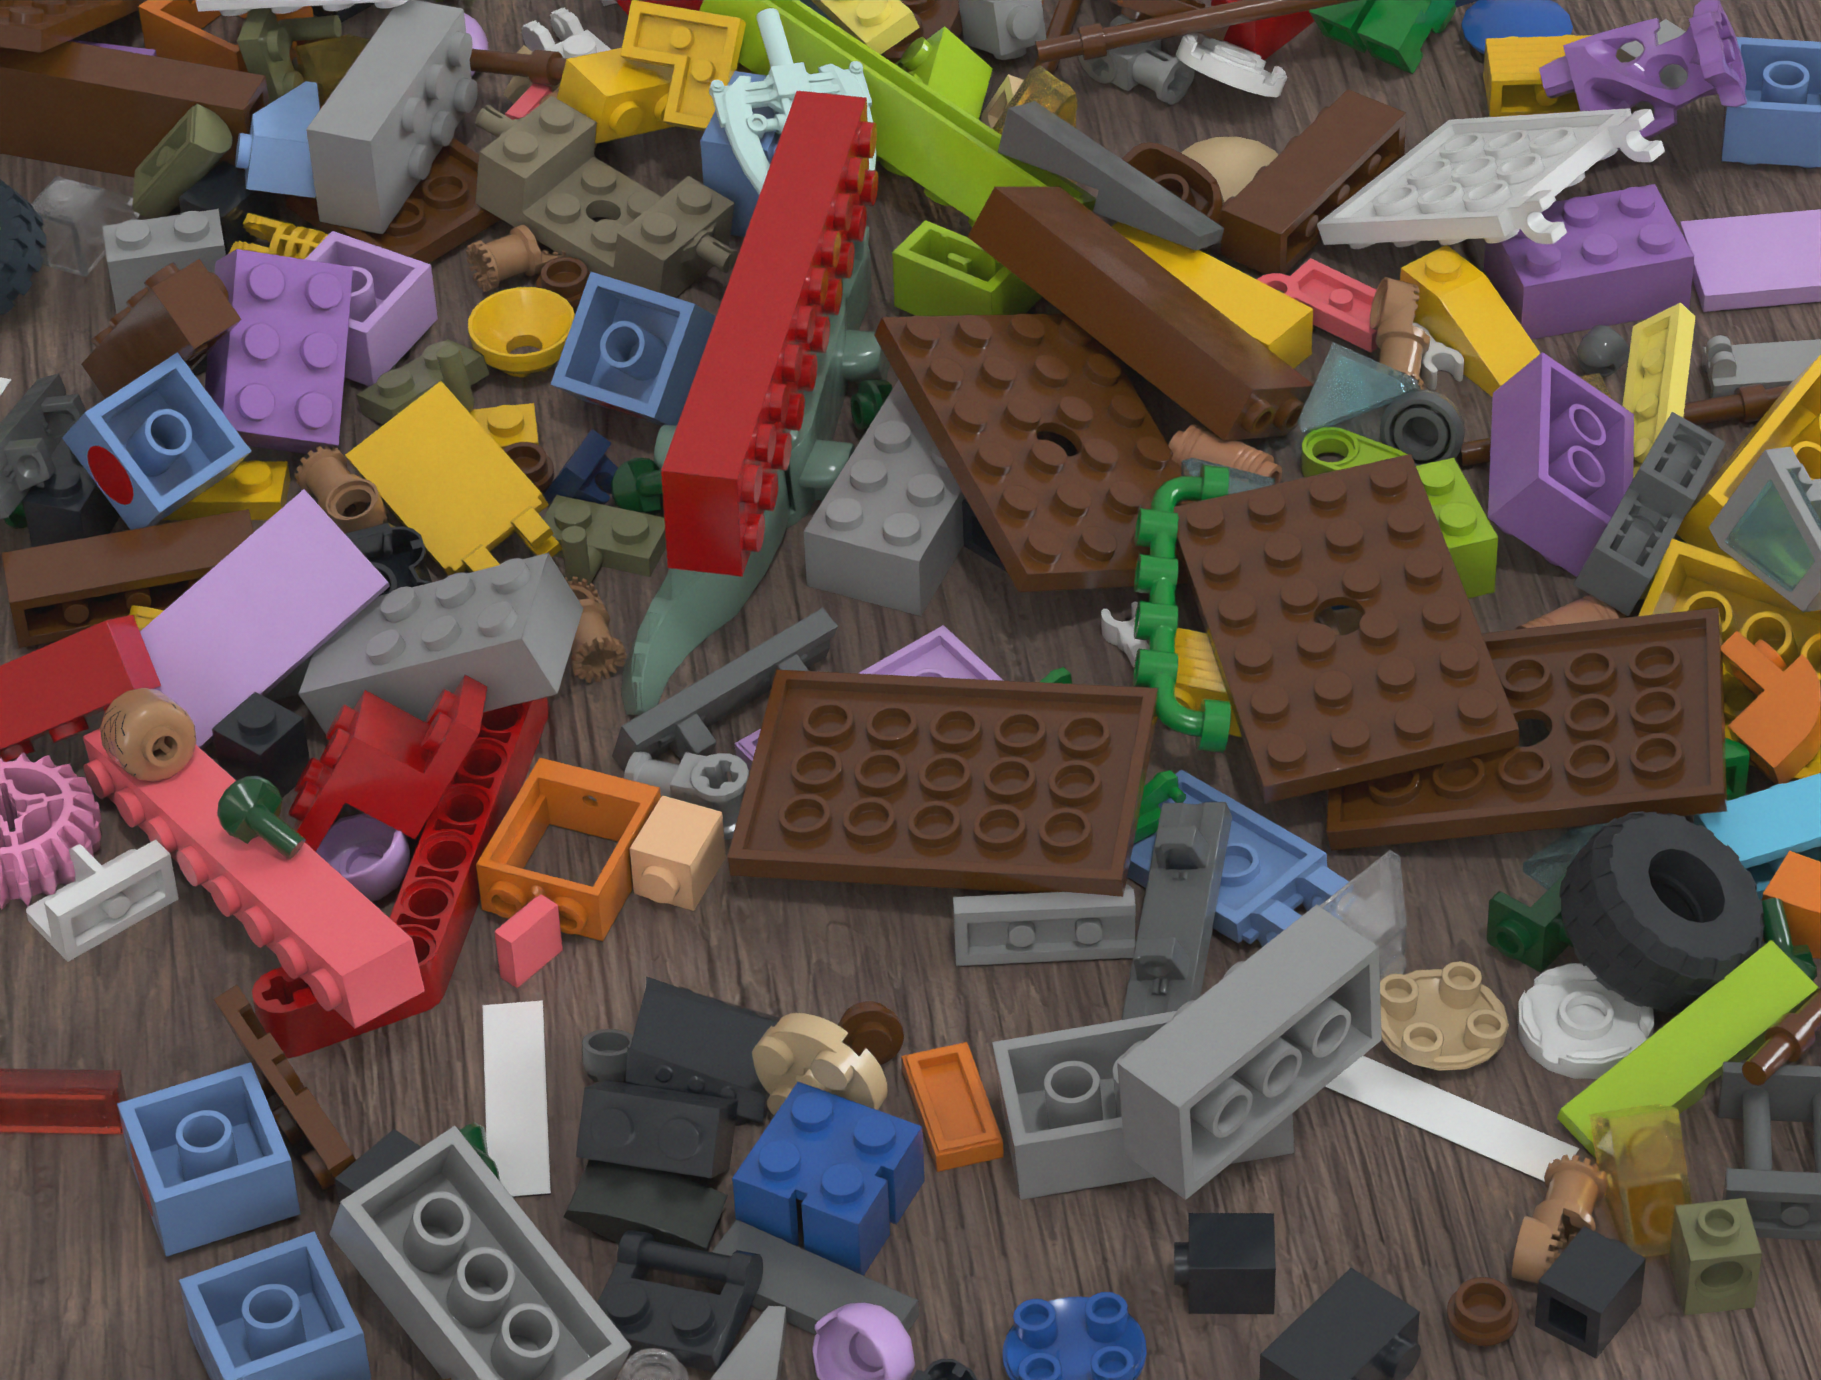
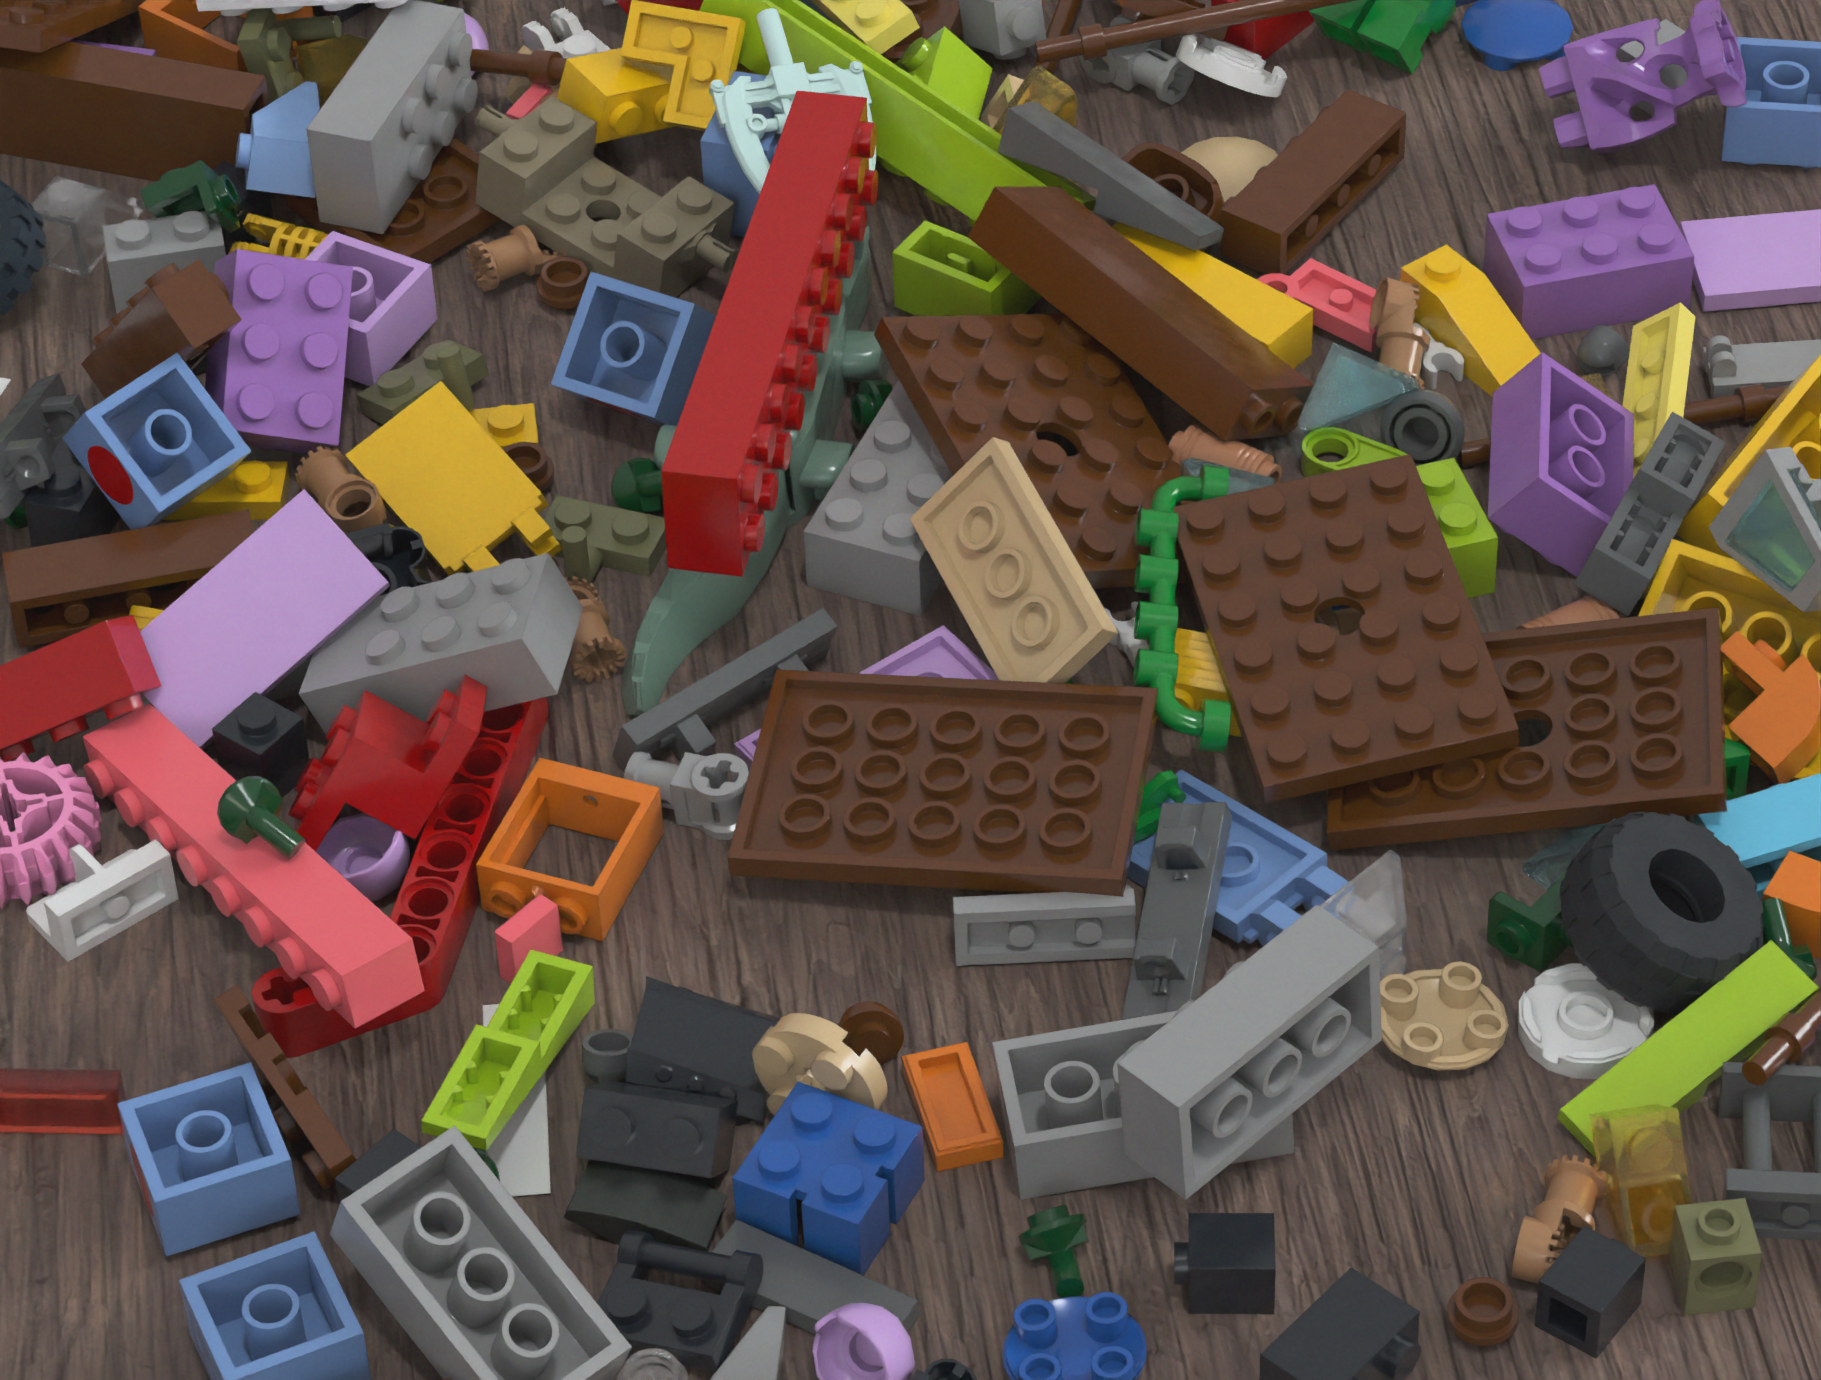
medium nougat head [100,688,196,782] -> none
olive brick [132,103,232,219] -> none
yellow piece [468,287,575,377] -> none
dark blue tile [543,429,618,505] -> none
light nougat brick [630,795,726,911] -> none
white plate [1317,108,1665,249] -> none
white sticker [1325,1056,1579,1182] -> none
yellow brick [1483,35,1592,117] -> none
none -> dark green bracket [140,160,240,233]
none -> lime slope [421,949,595,1151]
none -> tan plate [910,437,1118,684]
none -> dark green plate [1018,1205,1089,1298]

